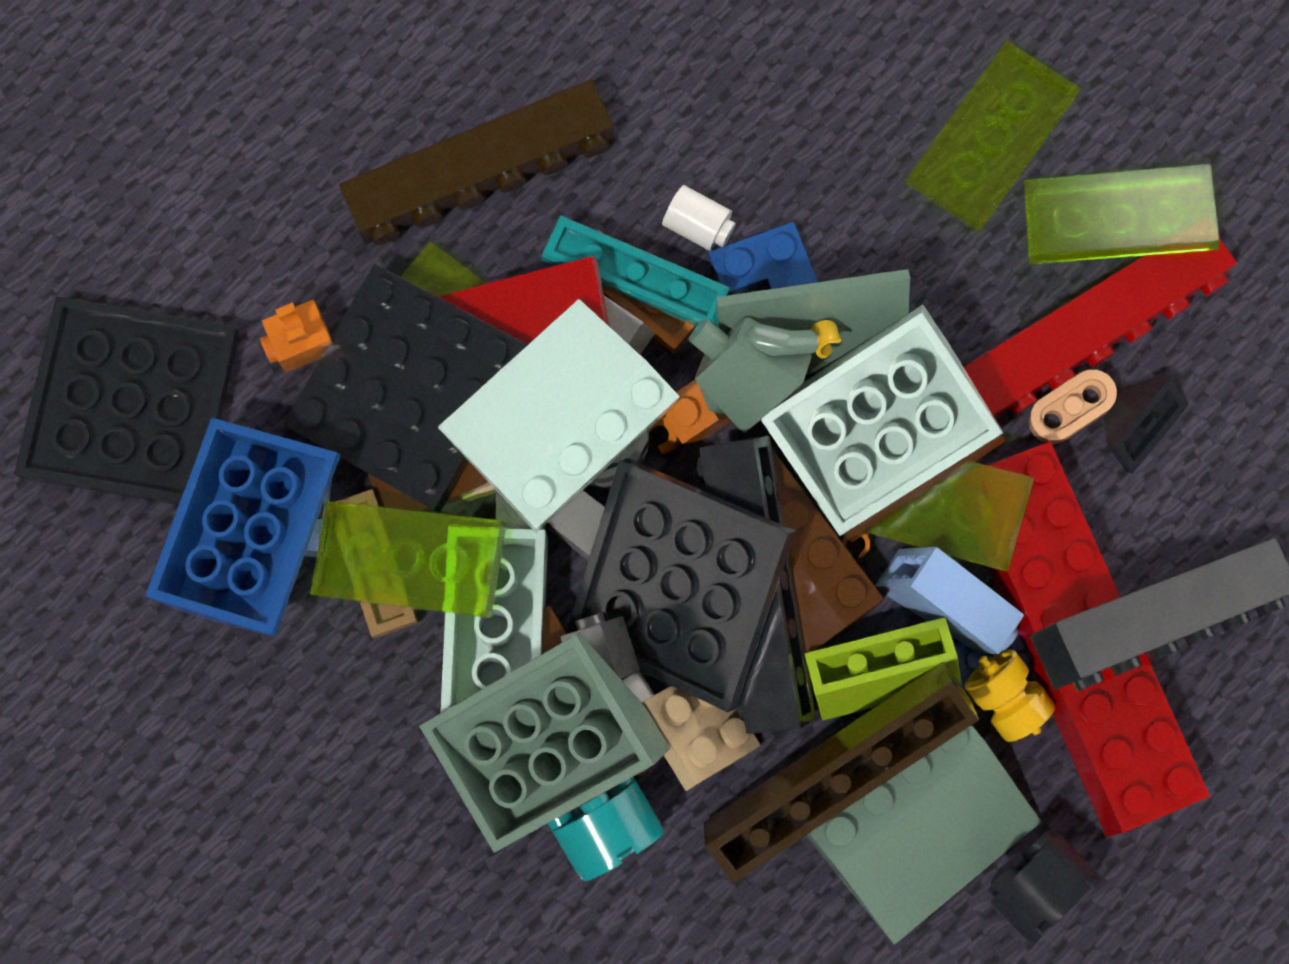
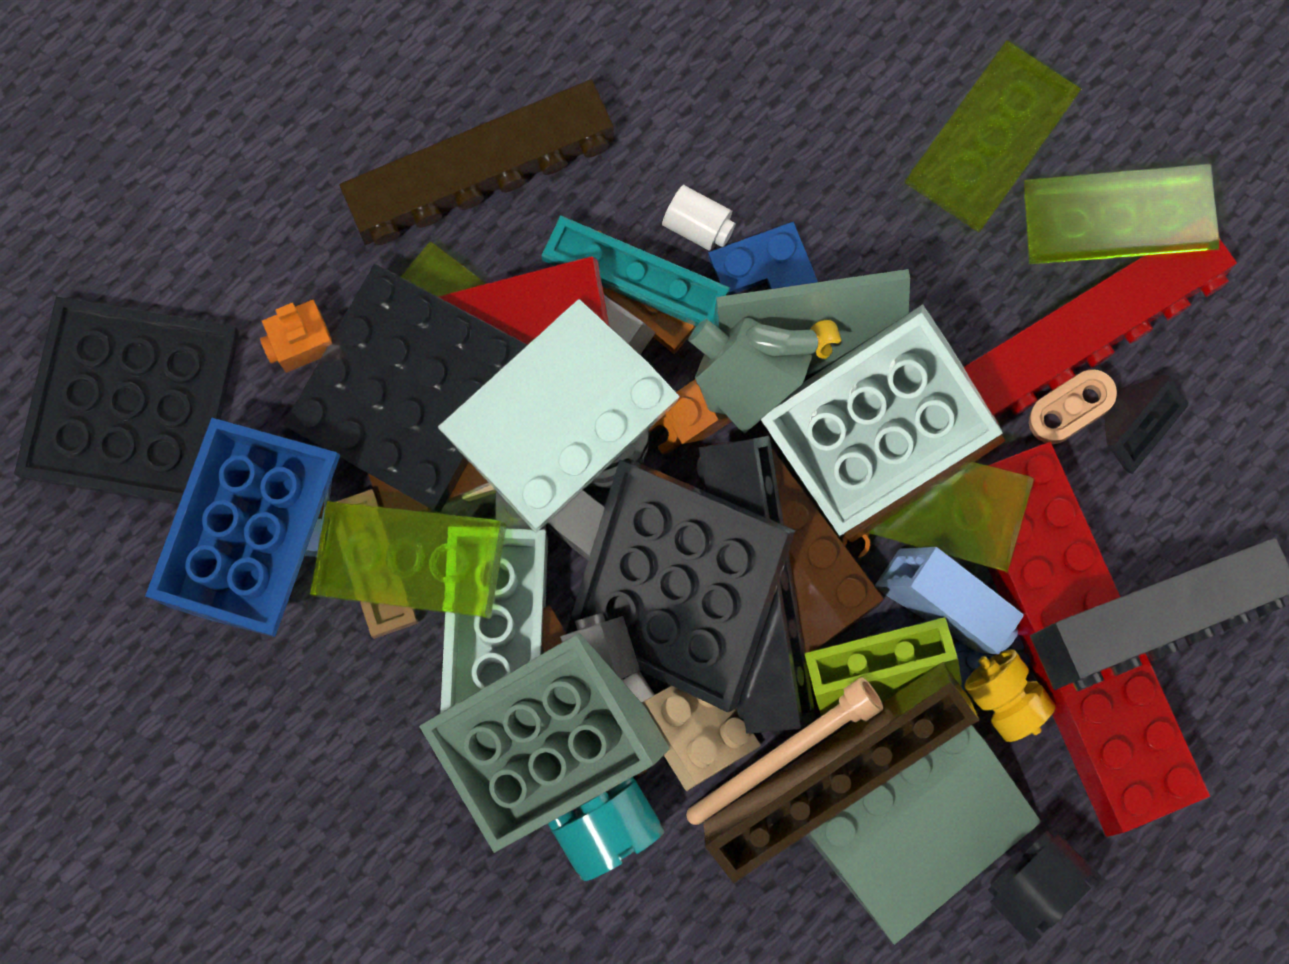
none -> light nougat piece [686,677,883,825]

